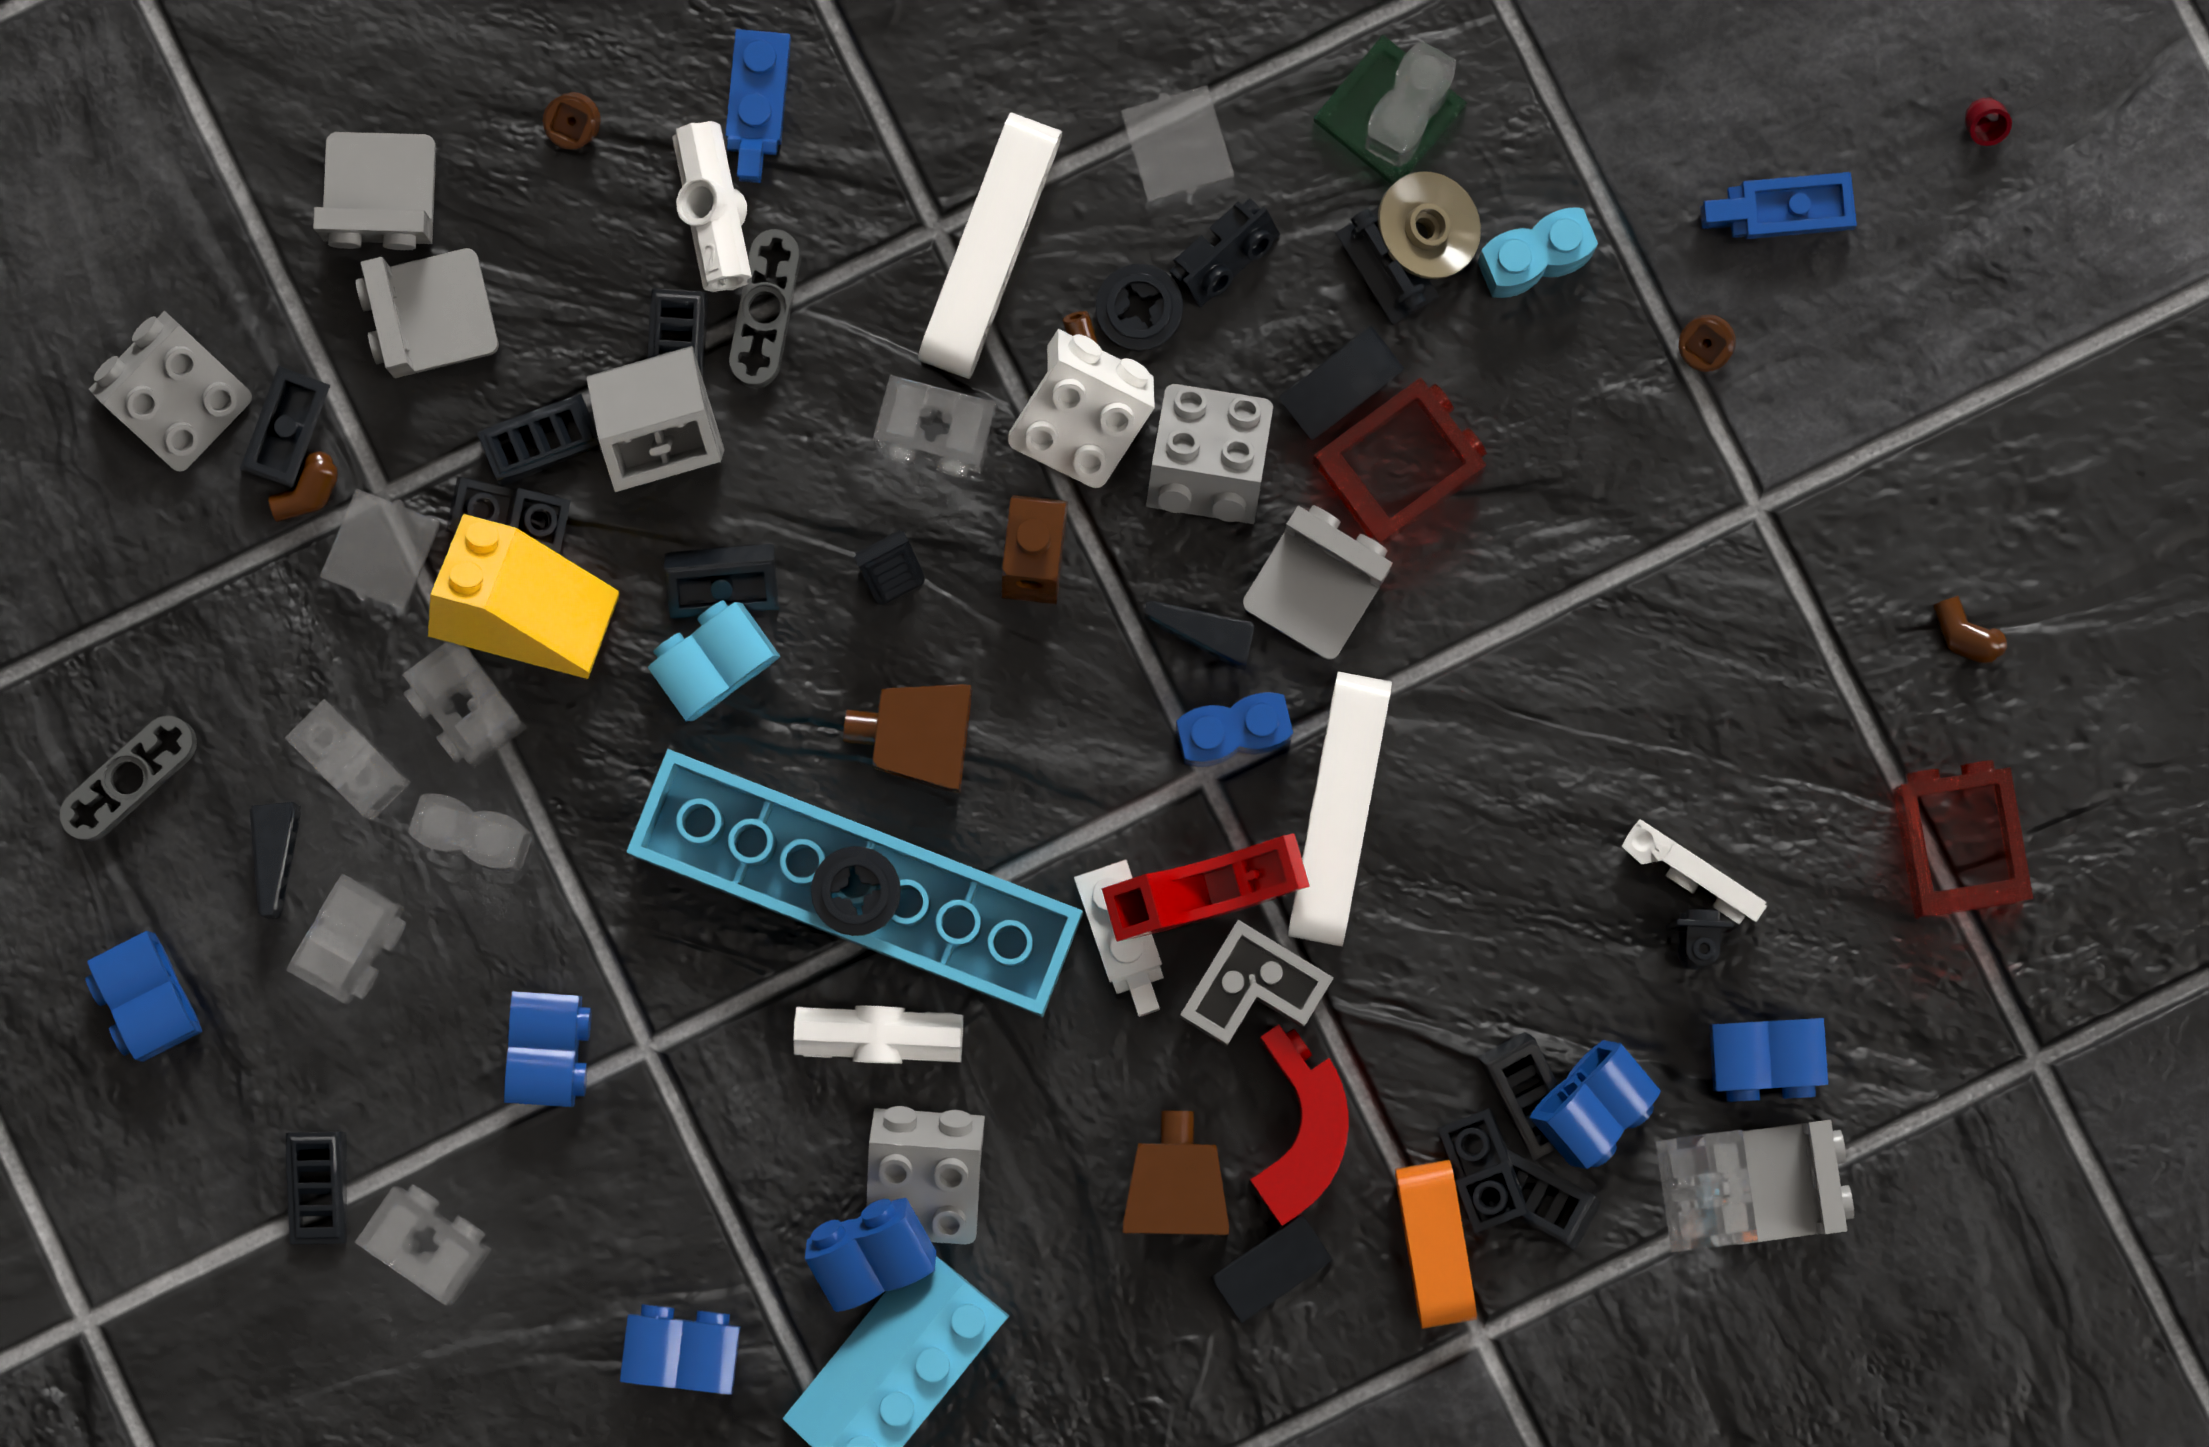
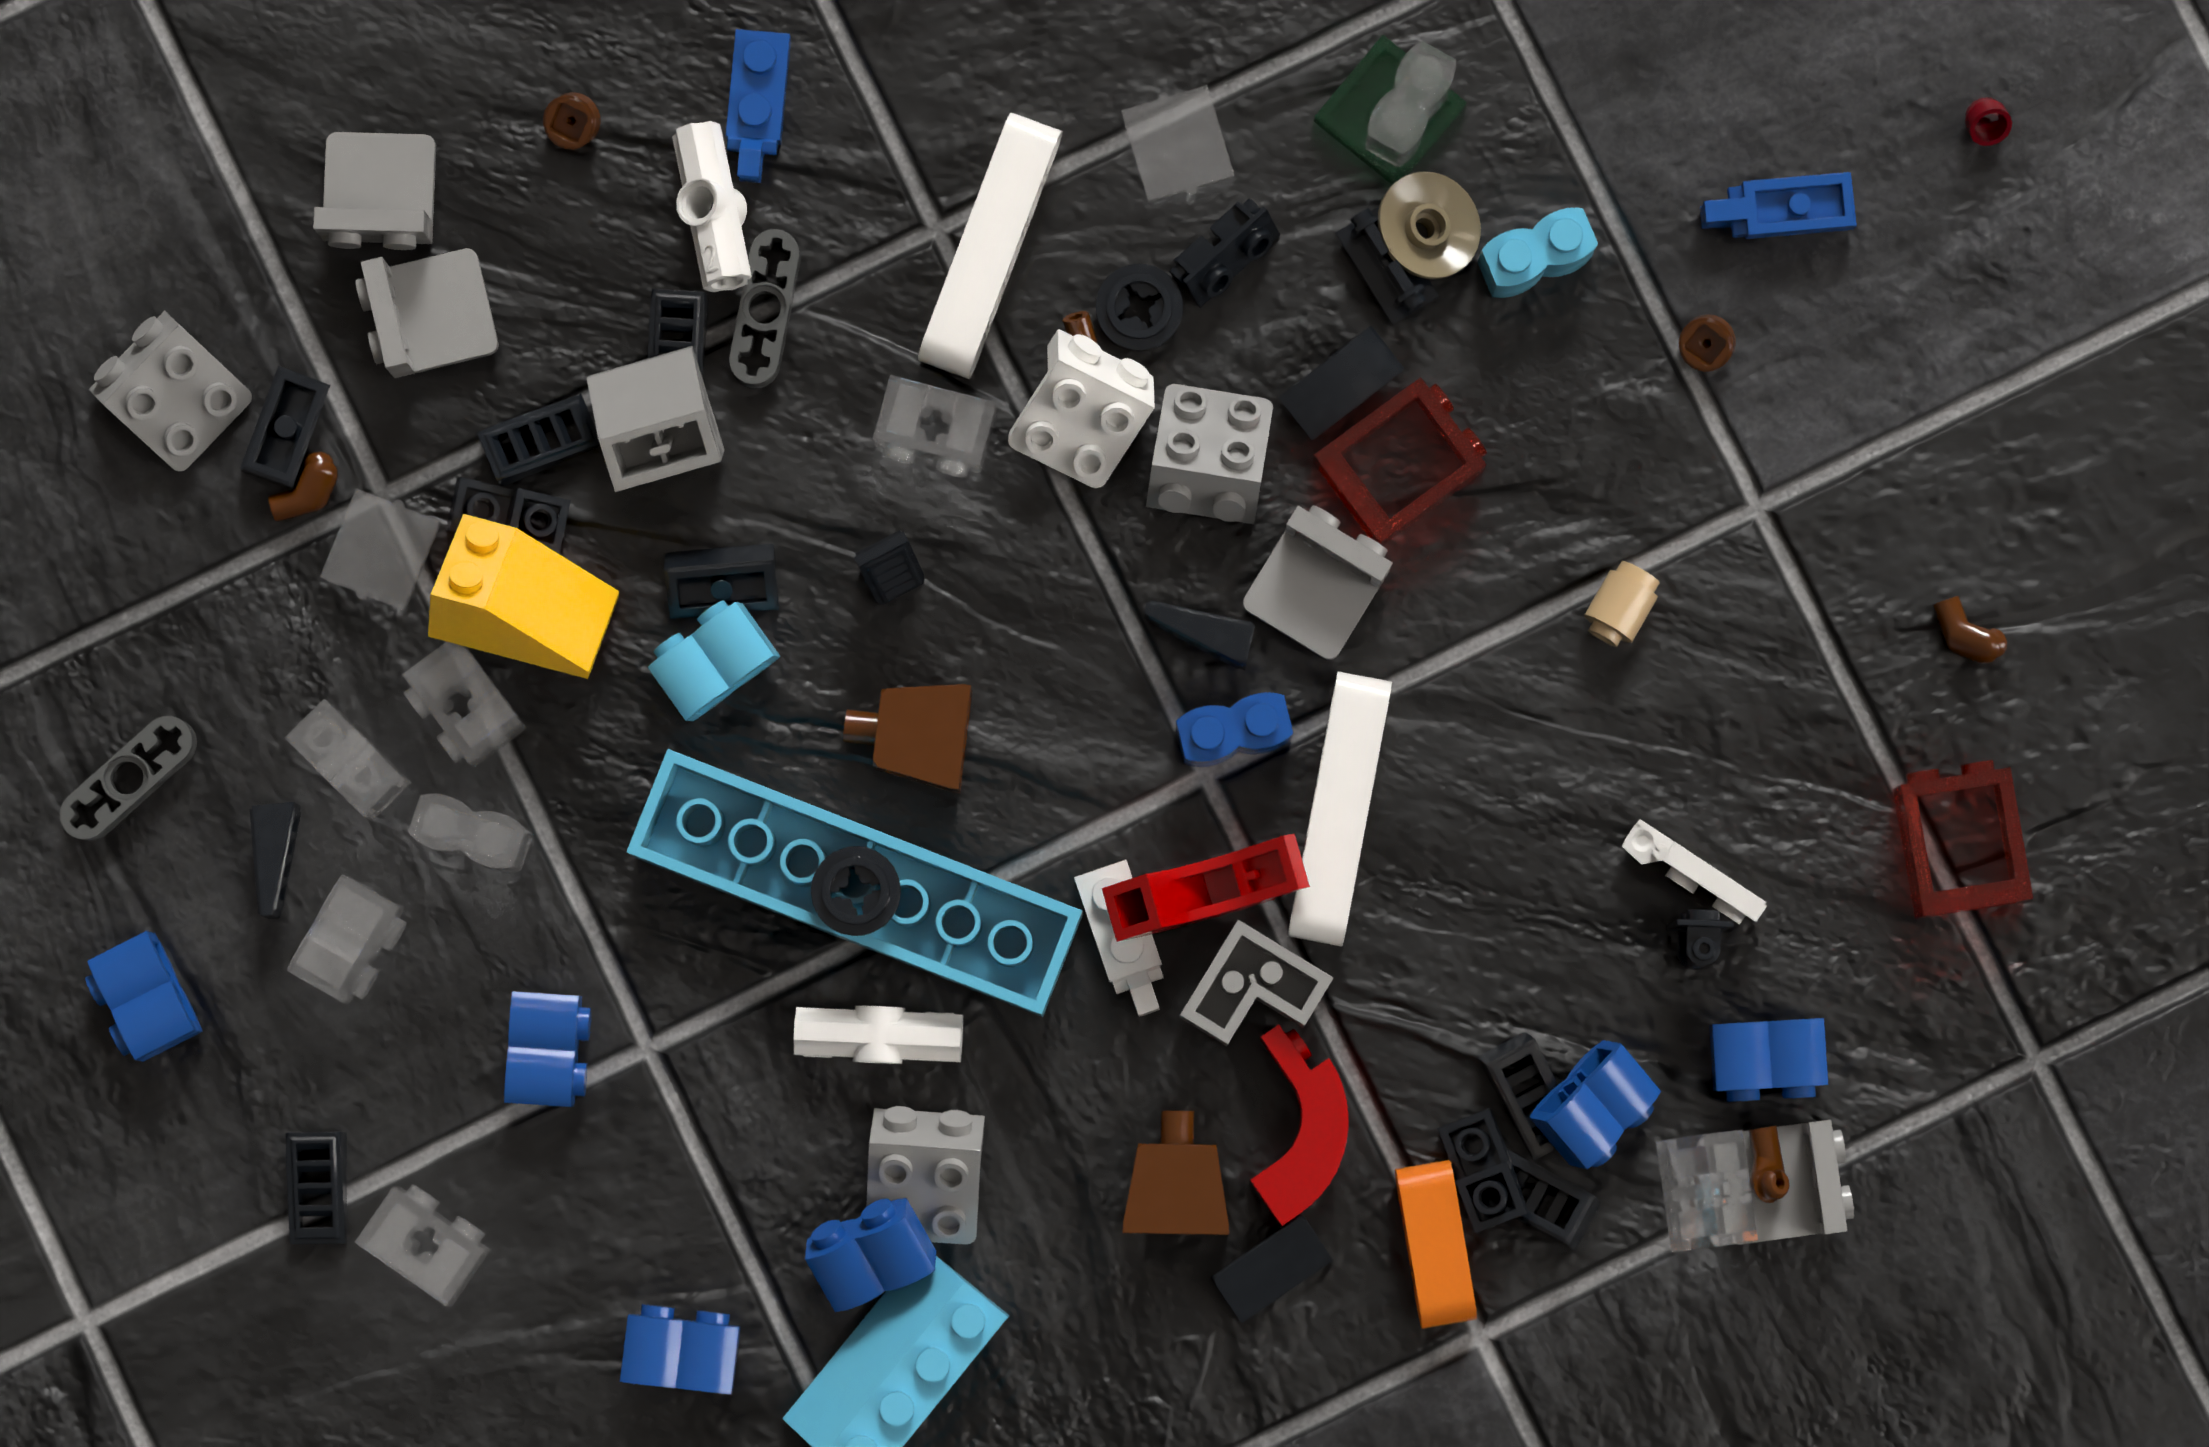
reddish brown torso [1002,495,1068,605] -> none
none -> tan brick [1584,561,1660,647]
none -> reddish brown arm [1749,1126,1790,1203]

